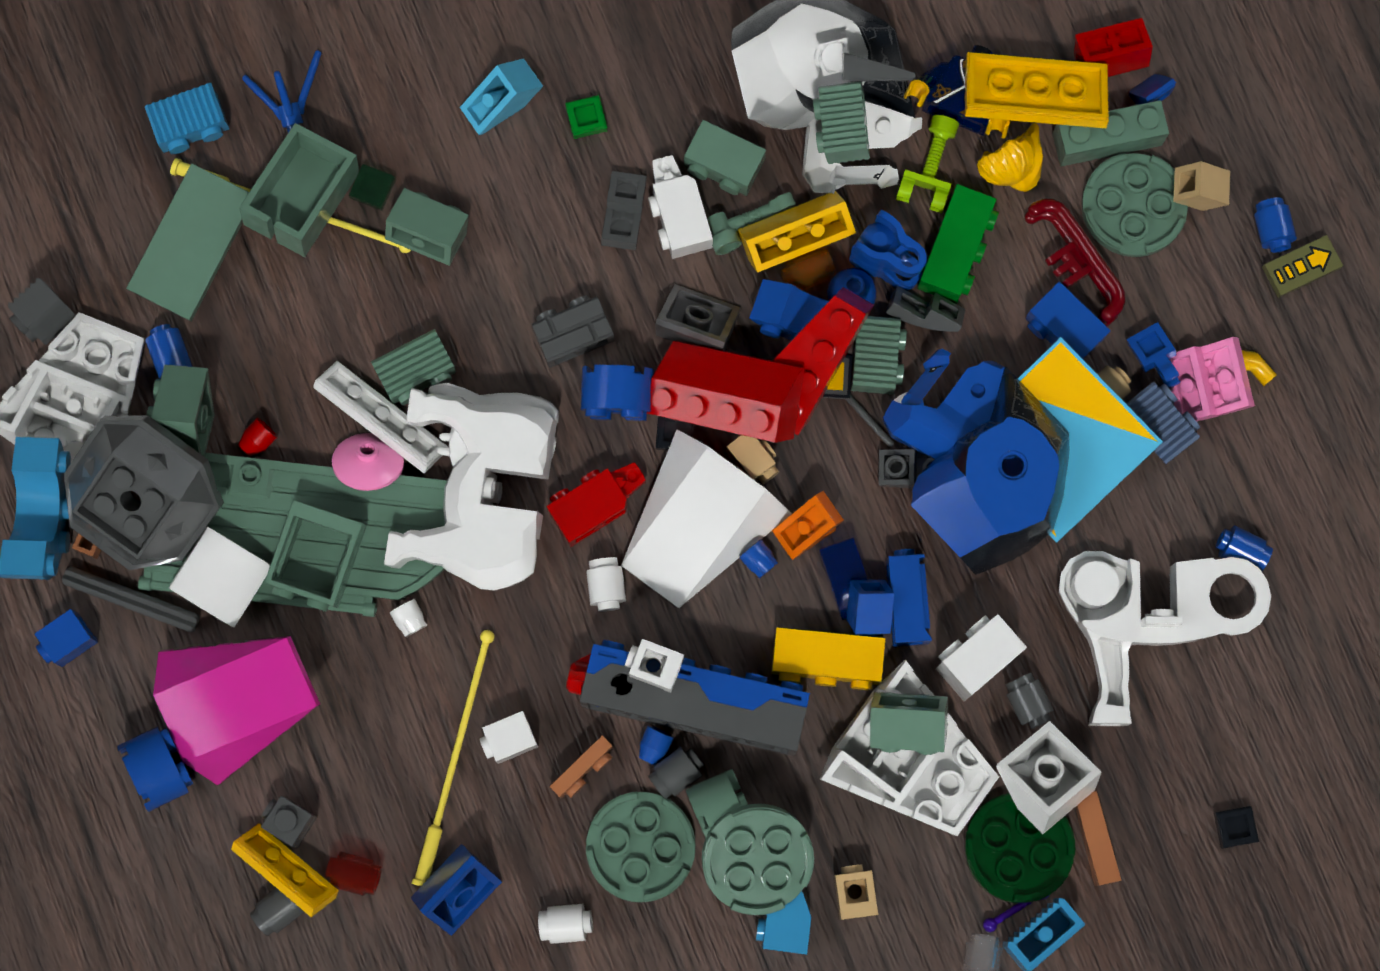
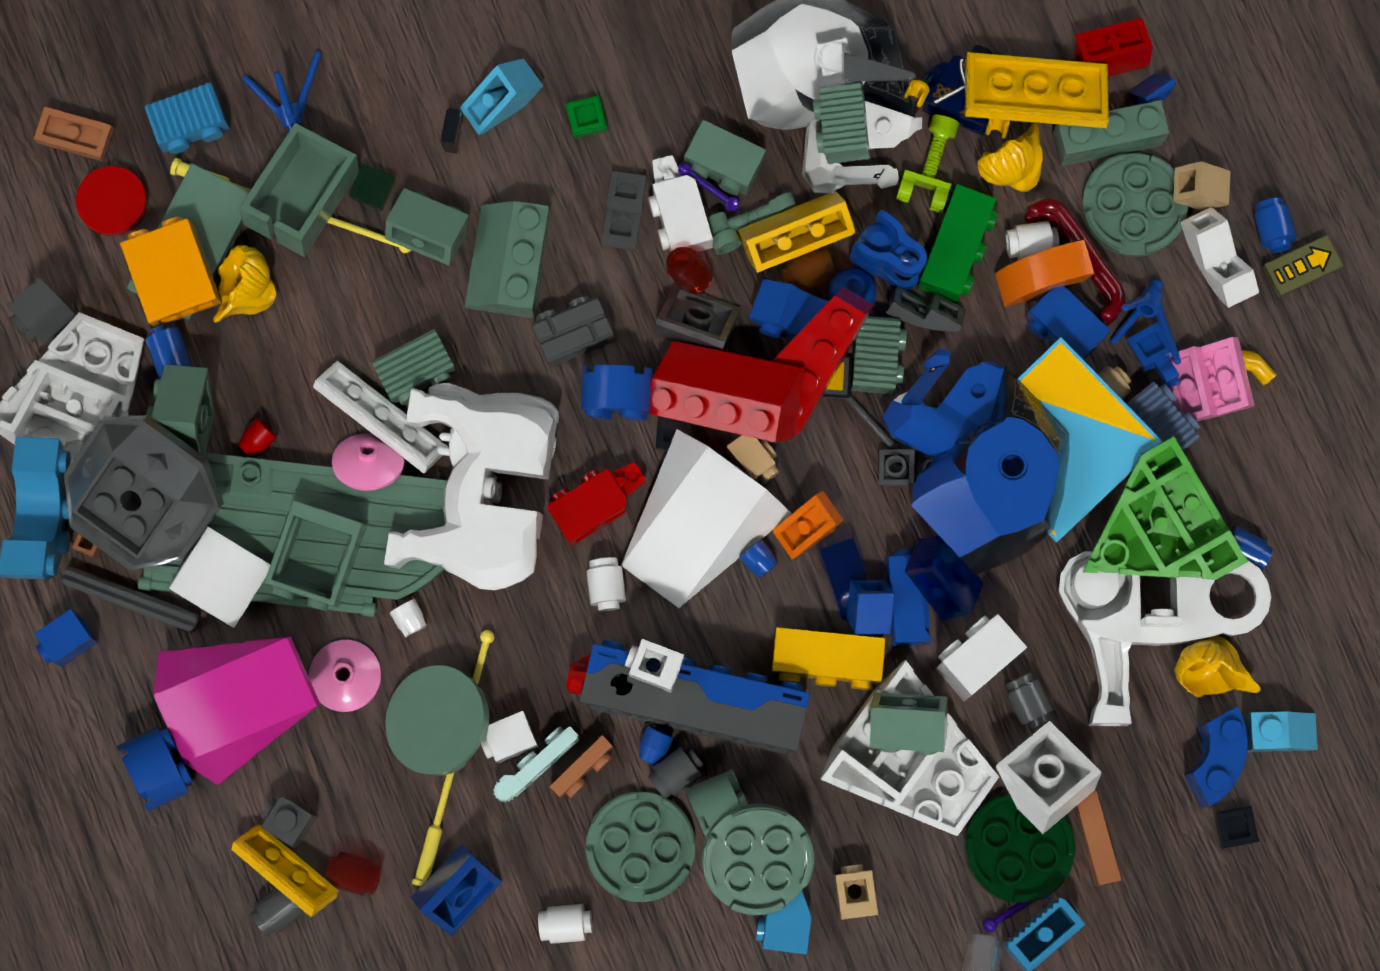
none -> nougat plate [33,106,114,161]
none -> red tile [75,166,147,236]
none -> light orange brick [120,217,222,327]
none -> yellow hair [213,245,277,323]
none -> bright pink dish [309,640,381,712]
none -> sand green tile [385,665,489,776]
none -> black tile [441,108,463,154]
none -> sand green slope [464,201,551,319]
none -> light aqua hinge [493,726,580,803]
none -> clear red brick [666,247,713,294]
none -> dark purple hinge [678,163,739,211]
none -> clear blue brick [905,535,983,620]
none -> orange brick [995,240,1094,307]
none -> white brick [1006,221,1059,260]
none -> bright green wedge [1083,435,1248,580]
none -> blue plant [1110,280,1181,365]
none -> yellow hair [1174,636,1261,697]
none -> white brick [1180,207,1259,308]
none -> blue brick [1184,706,1248,808]
none -> medium azure slope [1243,711,1318,752]

